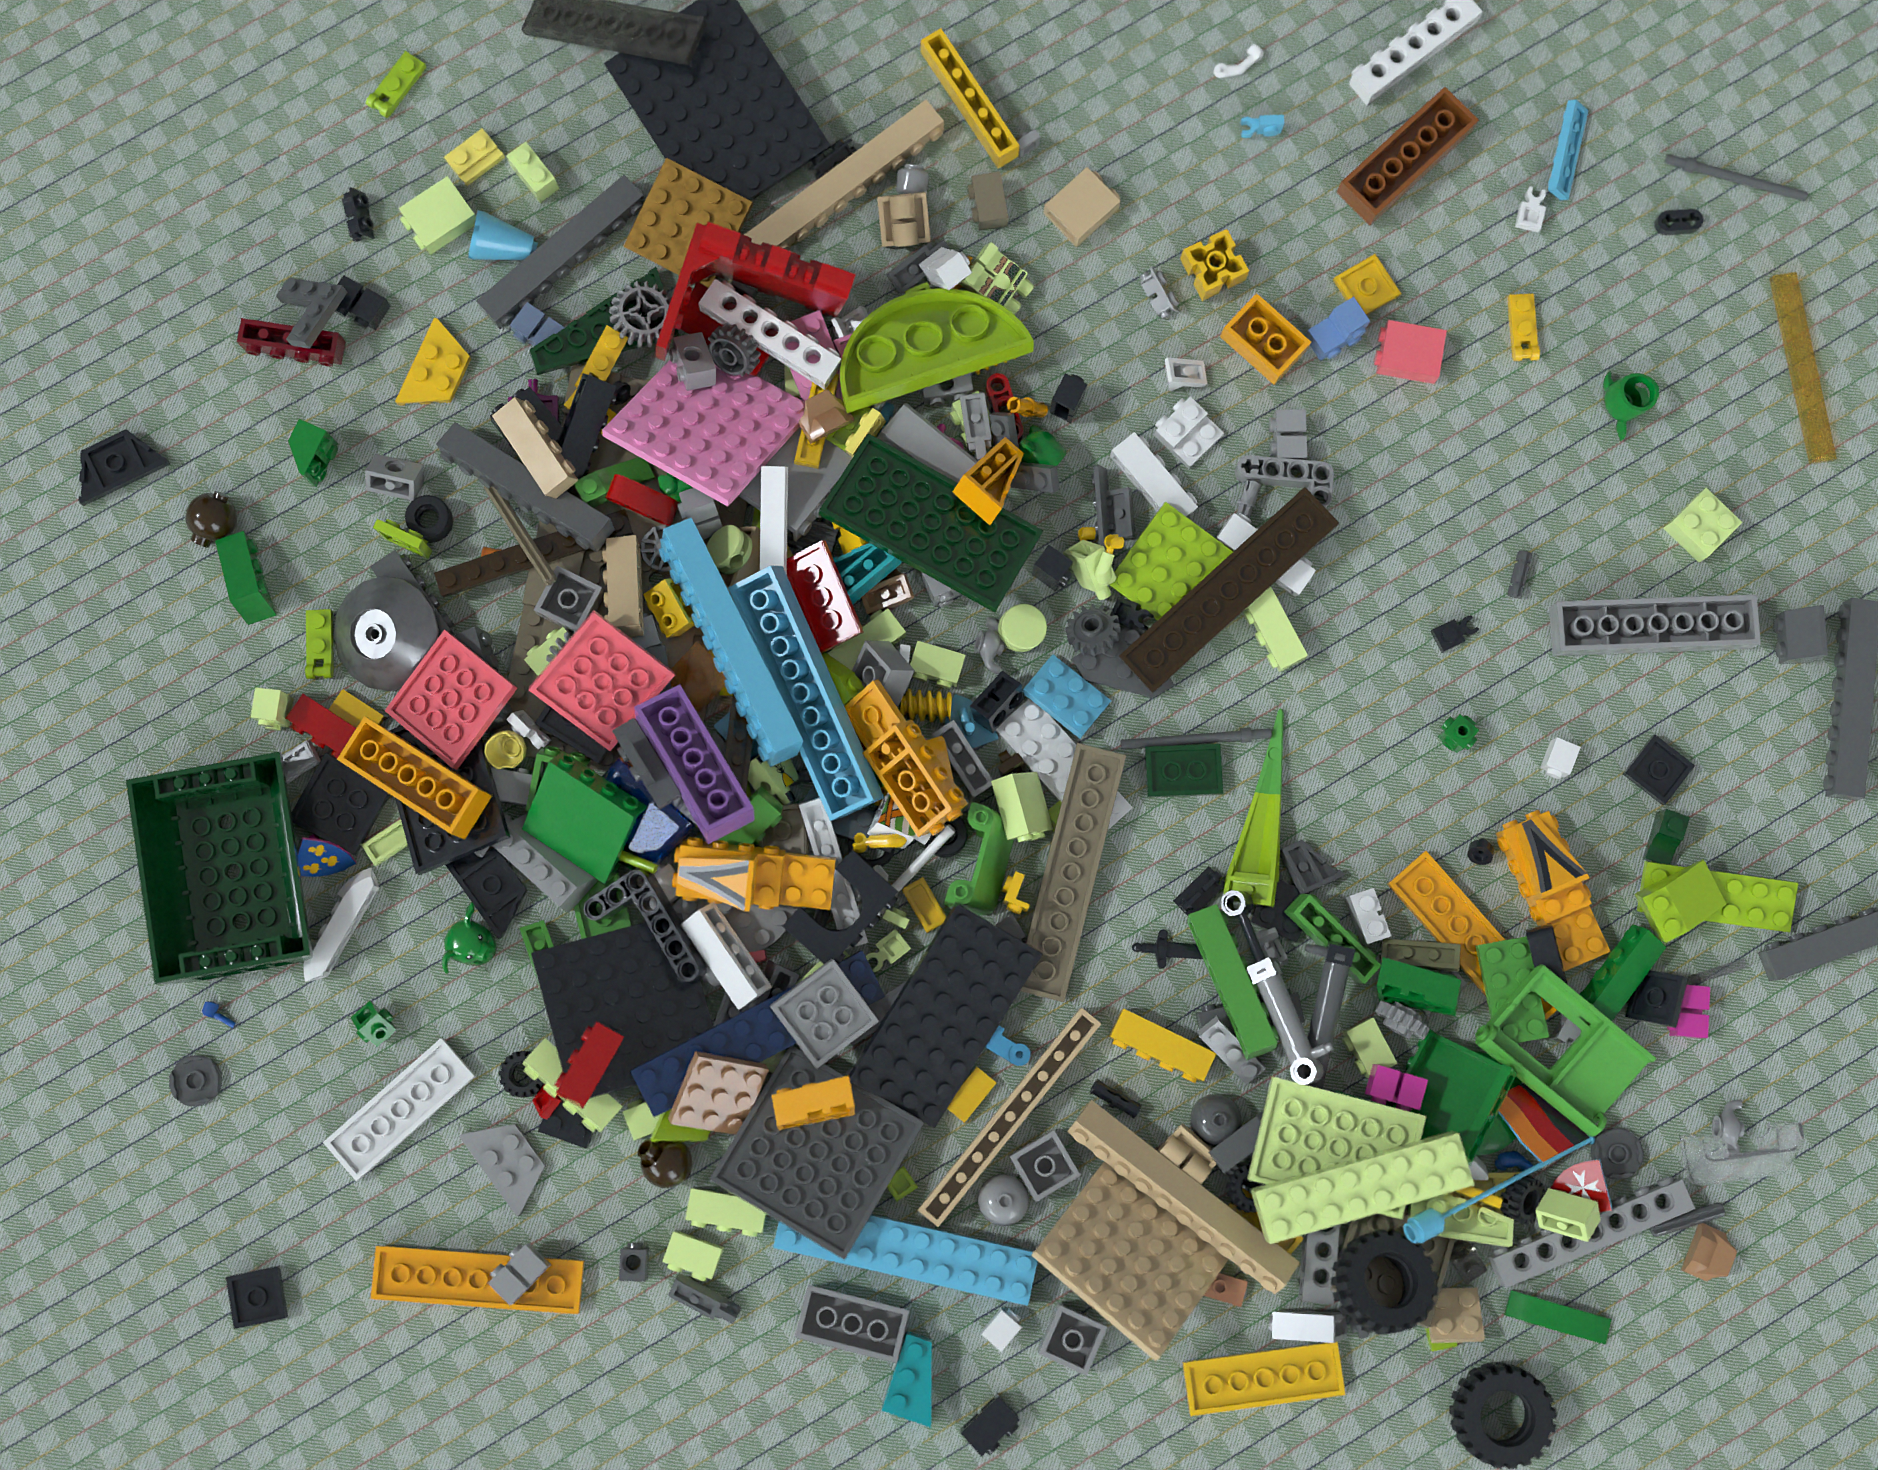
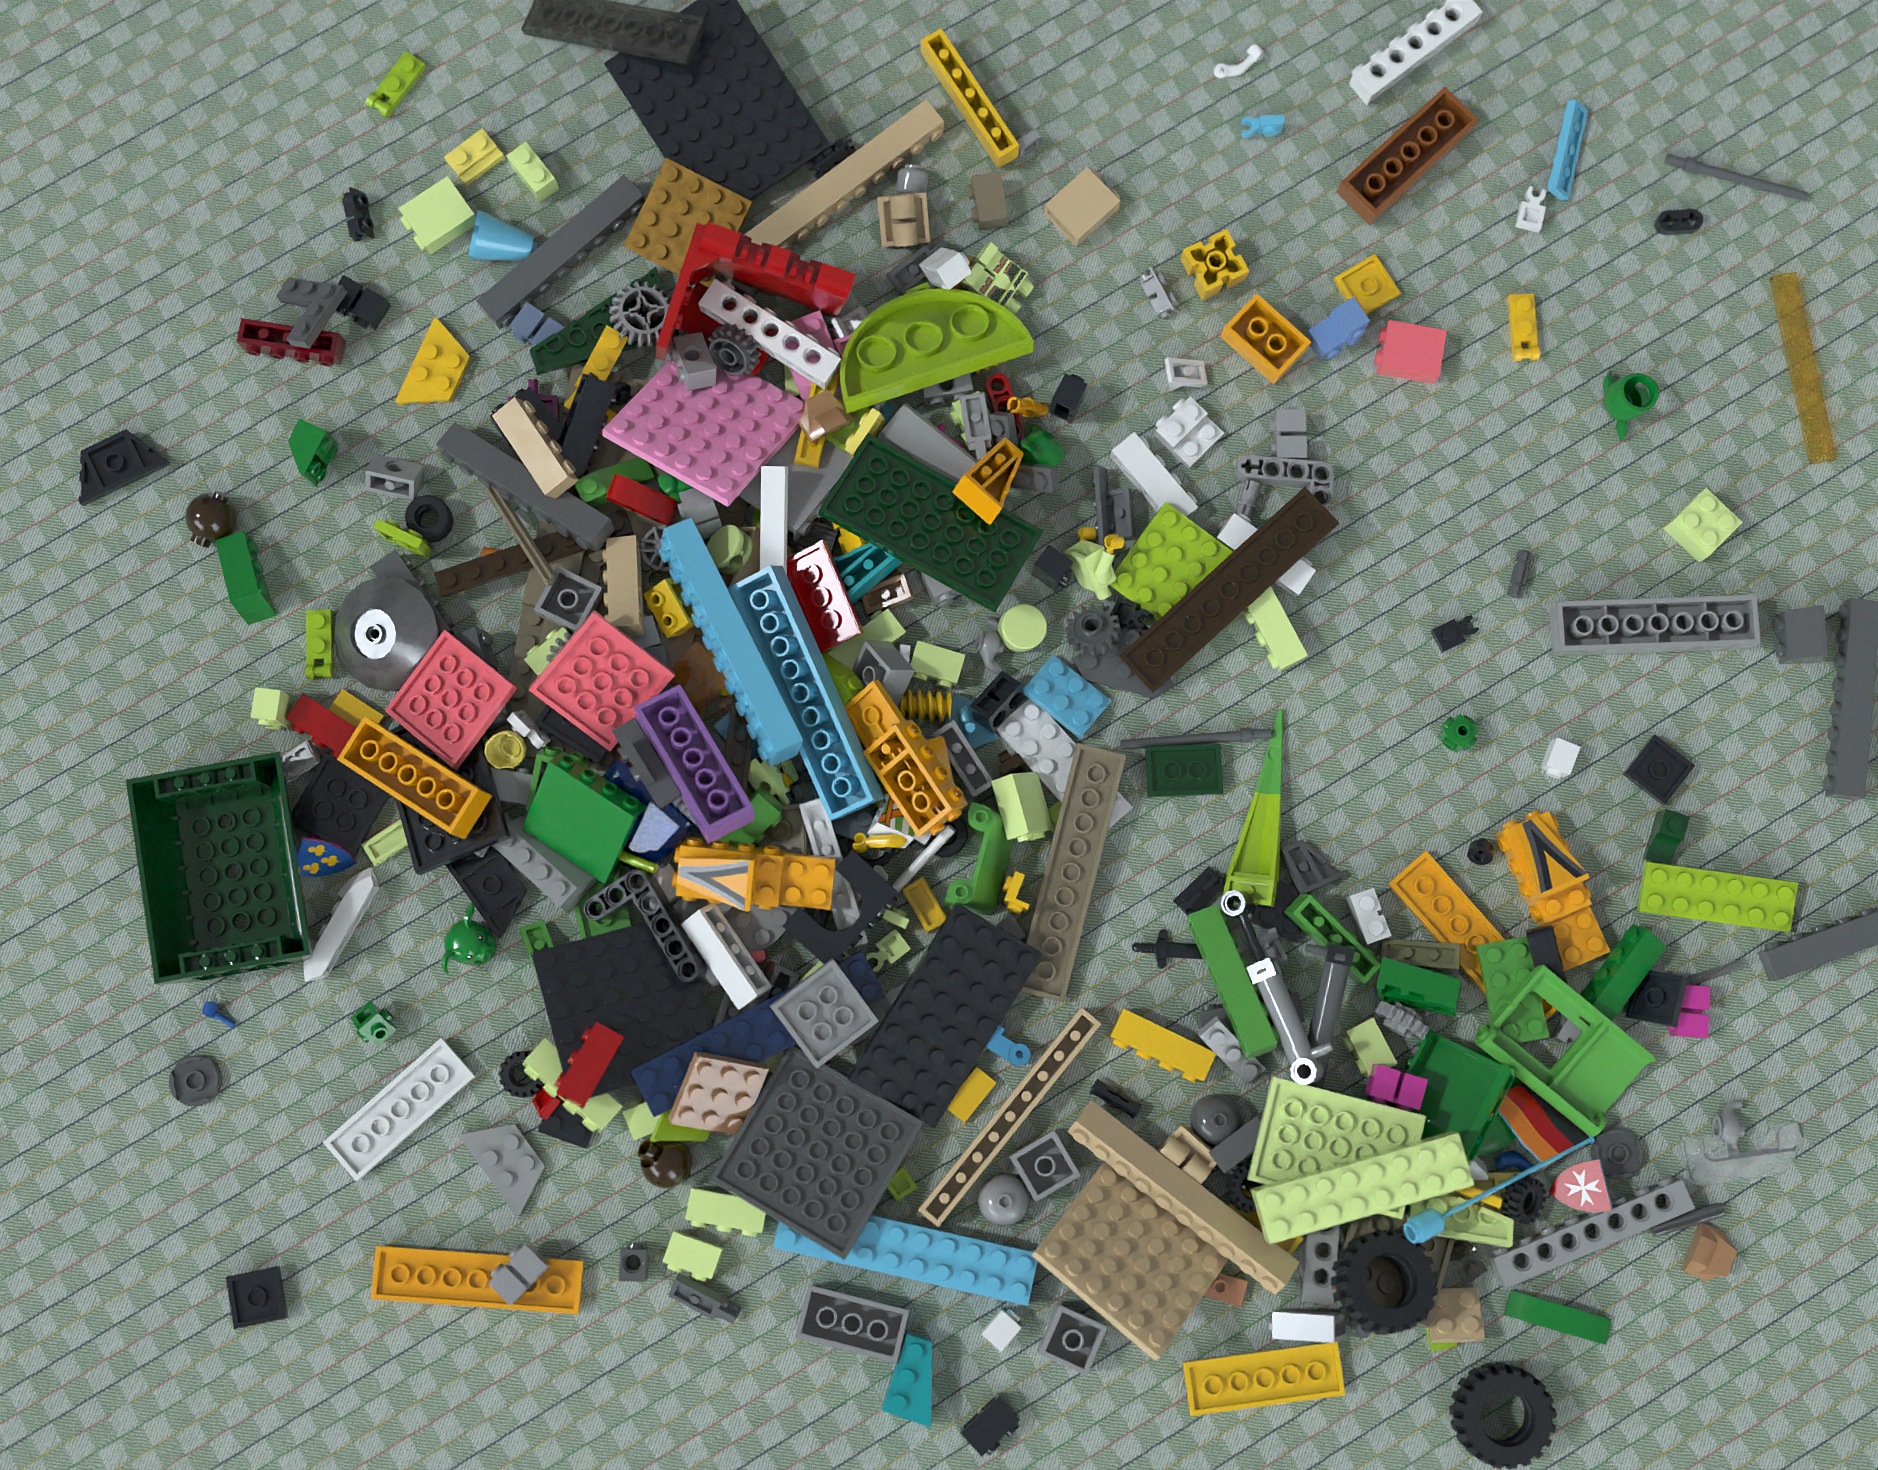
light orange wedge [772,1075,855,1130] -> none
yellowish green brick [1536,1188,1601,1242] -> none
lime slope [1634,859,1727,943] -> none

